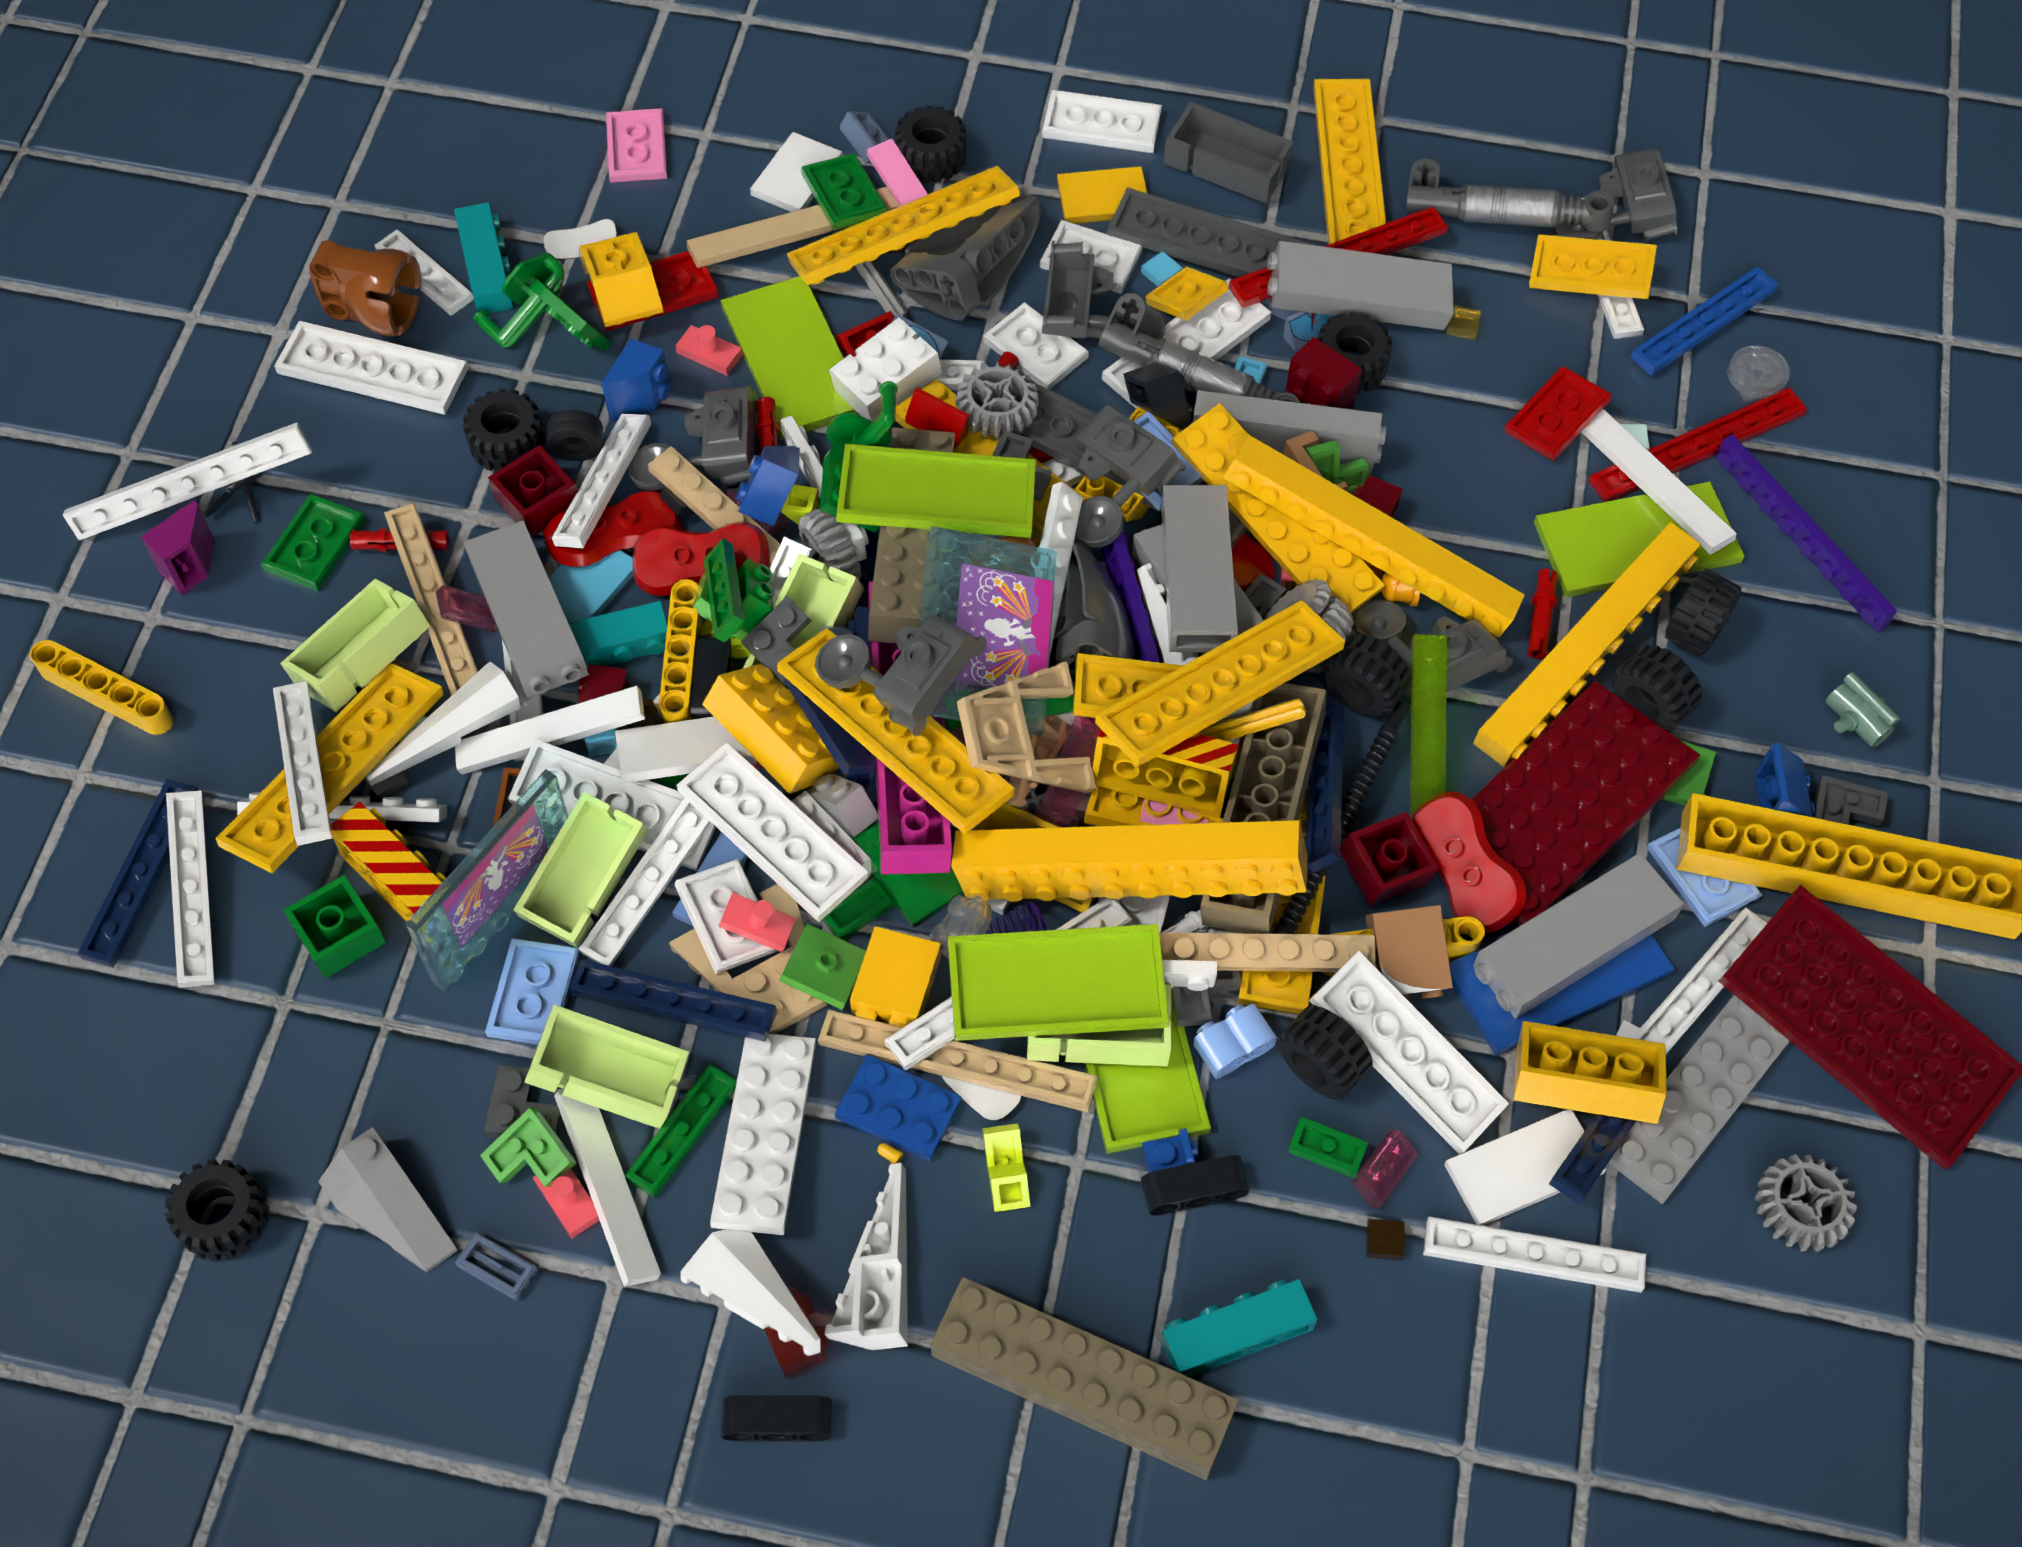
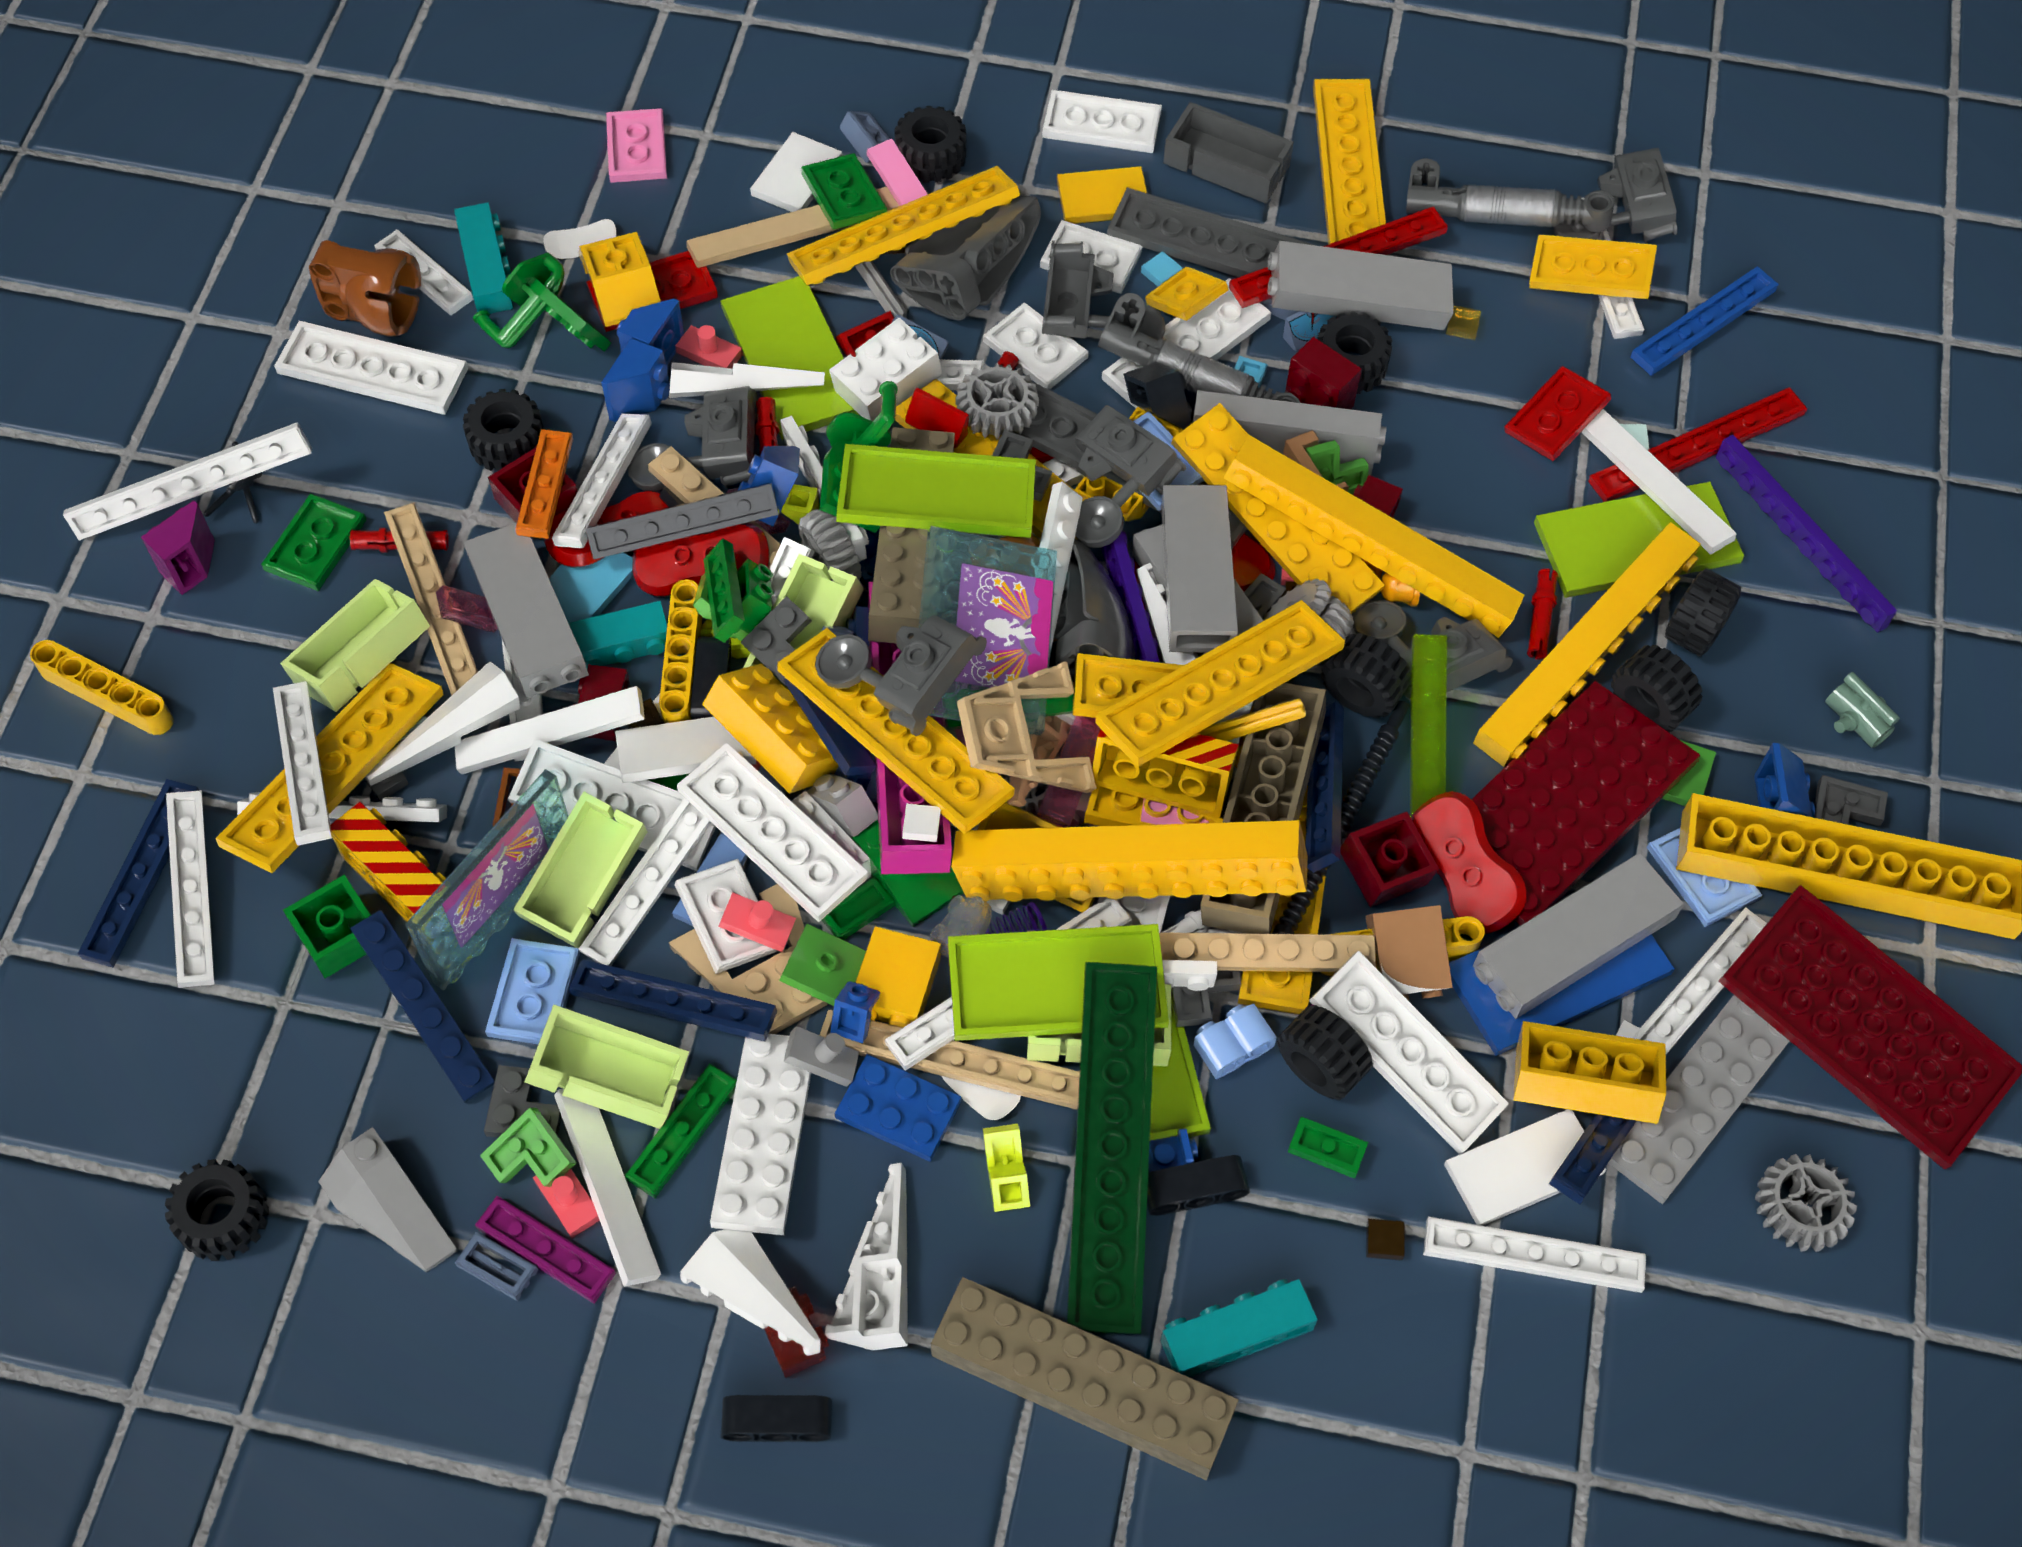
black tyre [546,410,603,461] -> none
medium azure tile [584,728,617,758] -> none
yellow piece [877,1143,904,1164] -> none
clear pink plate [1351,1129,1418,1209] -> none
clear tile [1727,345,1790,402] -> none
none -> dark blue plate [350,910,495,1103]
none -> magenta tile [475,1196,616,1304]
none -> orange tile [515,429,573,539]
none -> plate [585,482,780,559]
none -> blue slope [617,298,684,365]
none -> white wedge [669,362,825,398]
none -> light grey tile [783,1026,859,1087]
none -> blue bracket [830,981,880,1044]
none -> white tile [902,803,941,842]
none -> dark green plate [1066,962,1157,1334]

